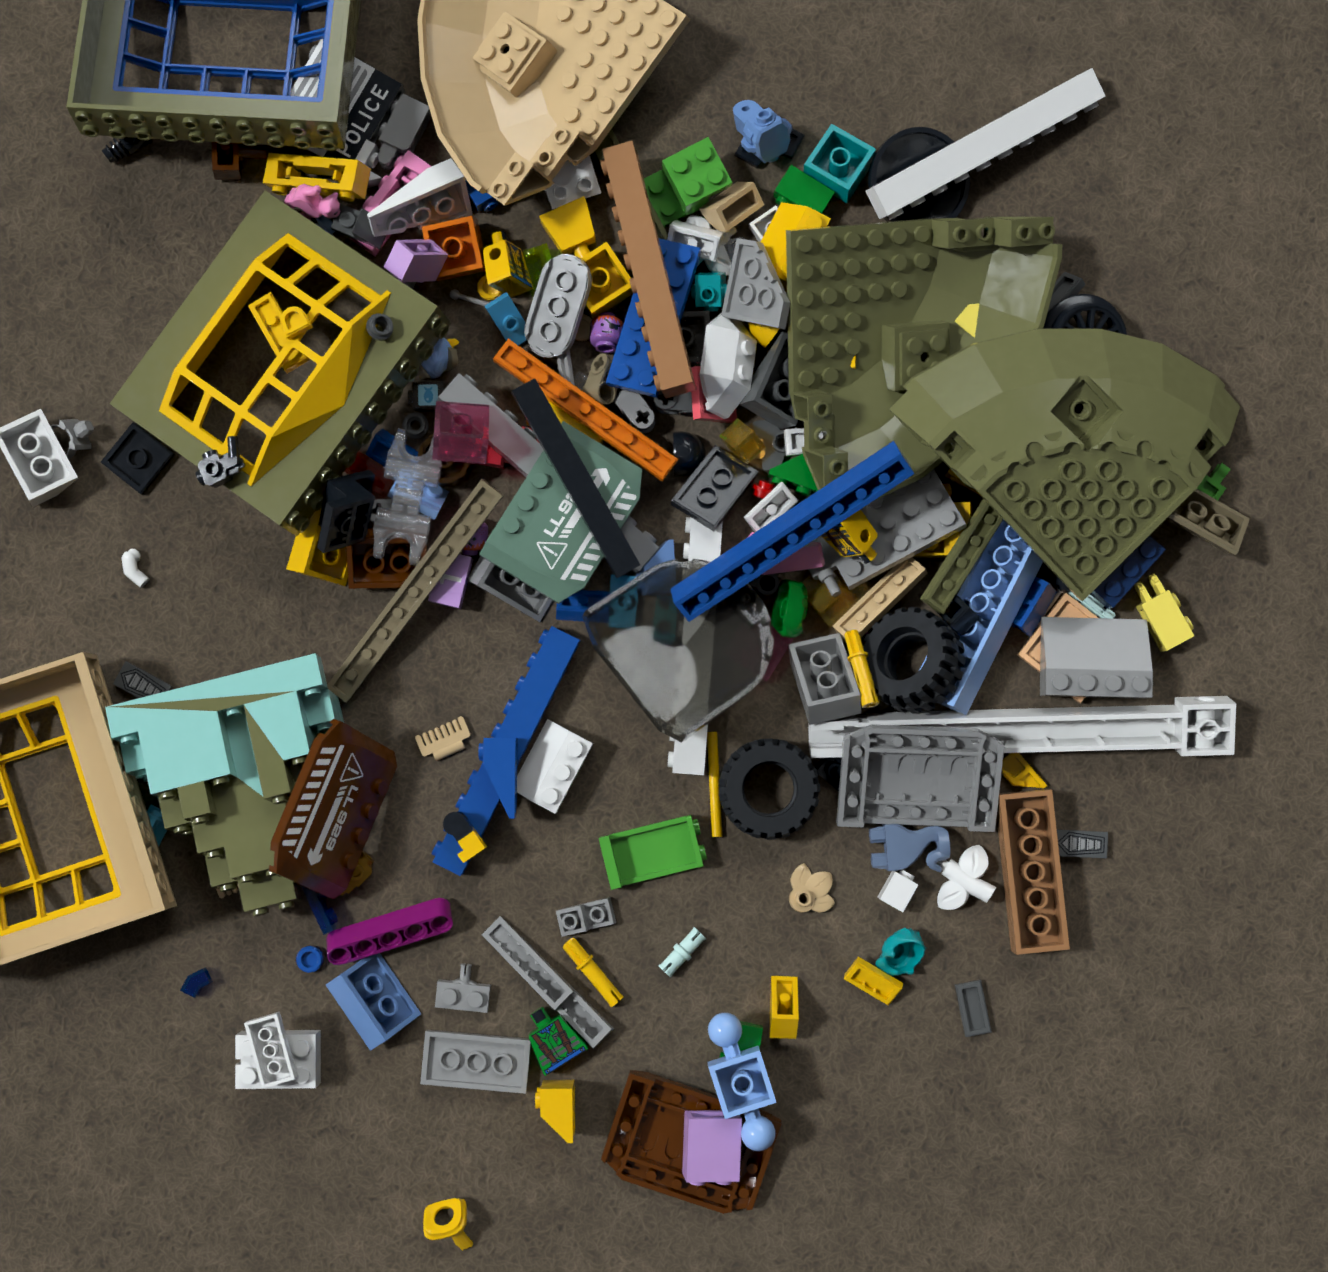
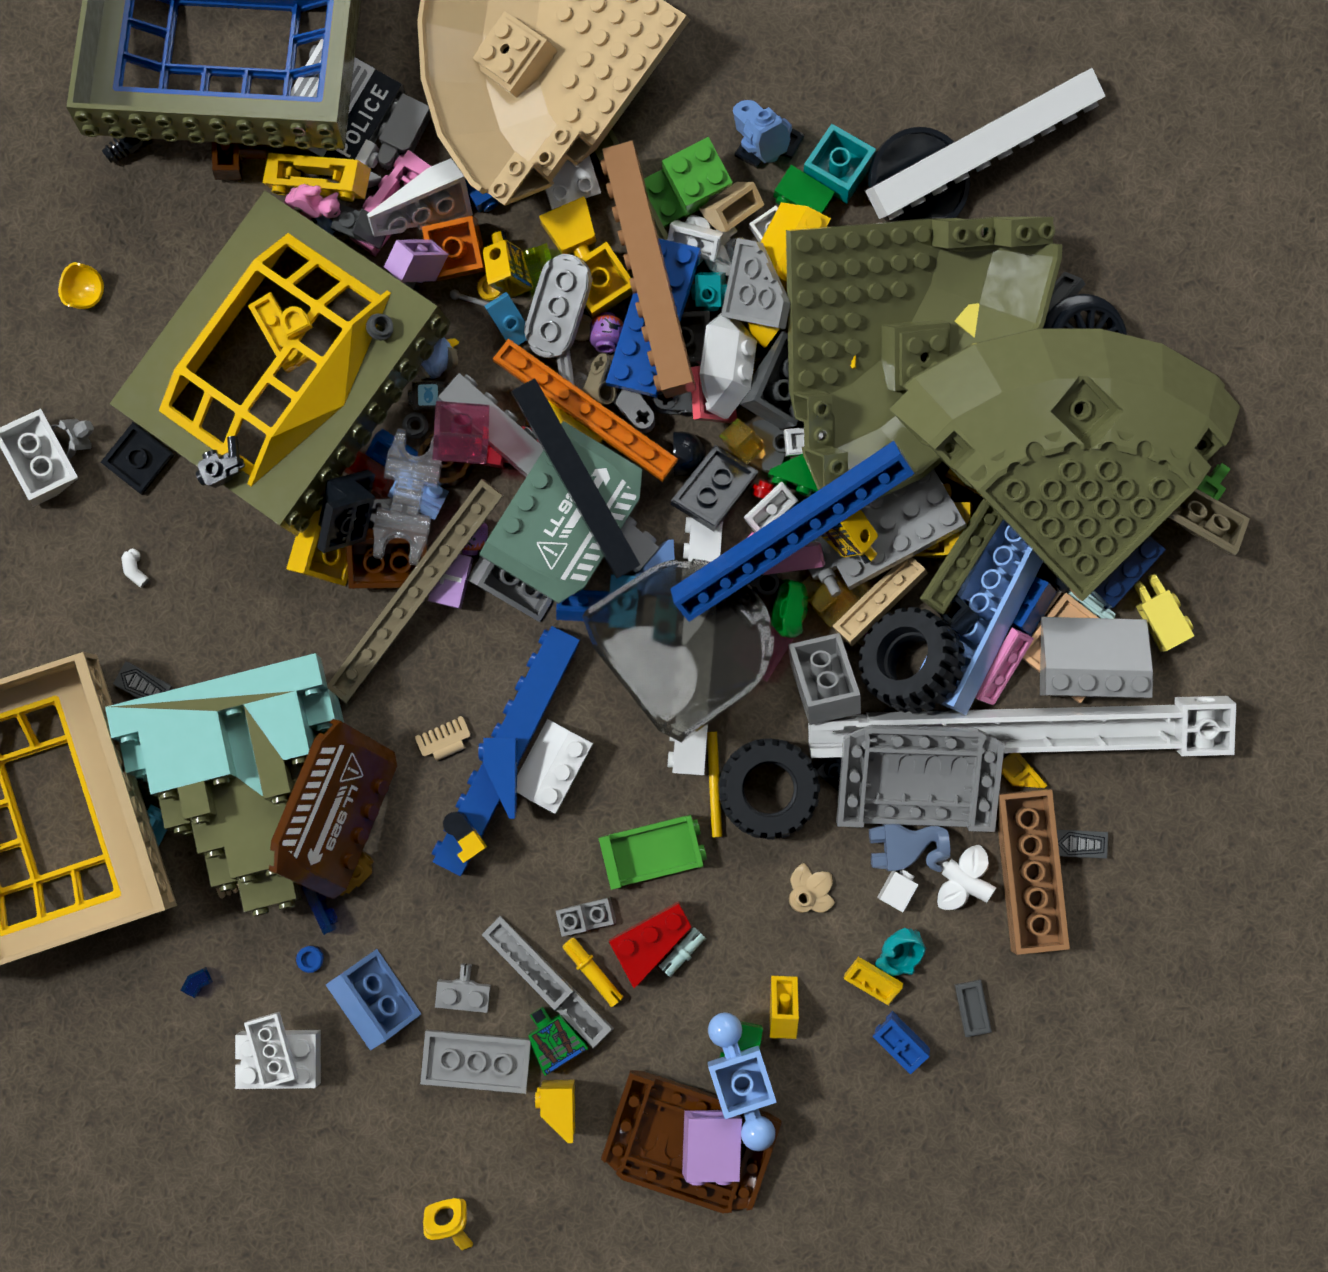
magenta beam [326,898,453,965] -> none
yellow axle [844,630,879,708] -> none
none -> yellow helmet [58,262,104,309]
none -> red wedge [609,901,691,988]
none -> blue hinge [873,1011,930,1074]
none -> bright pink tile [975,628,1034,705]

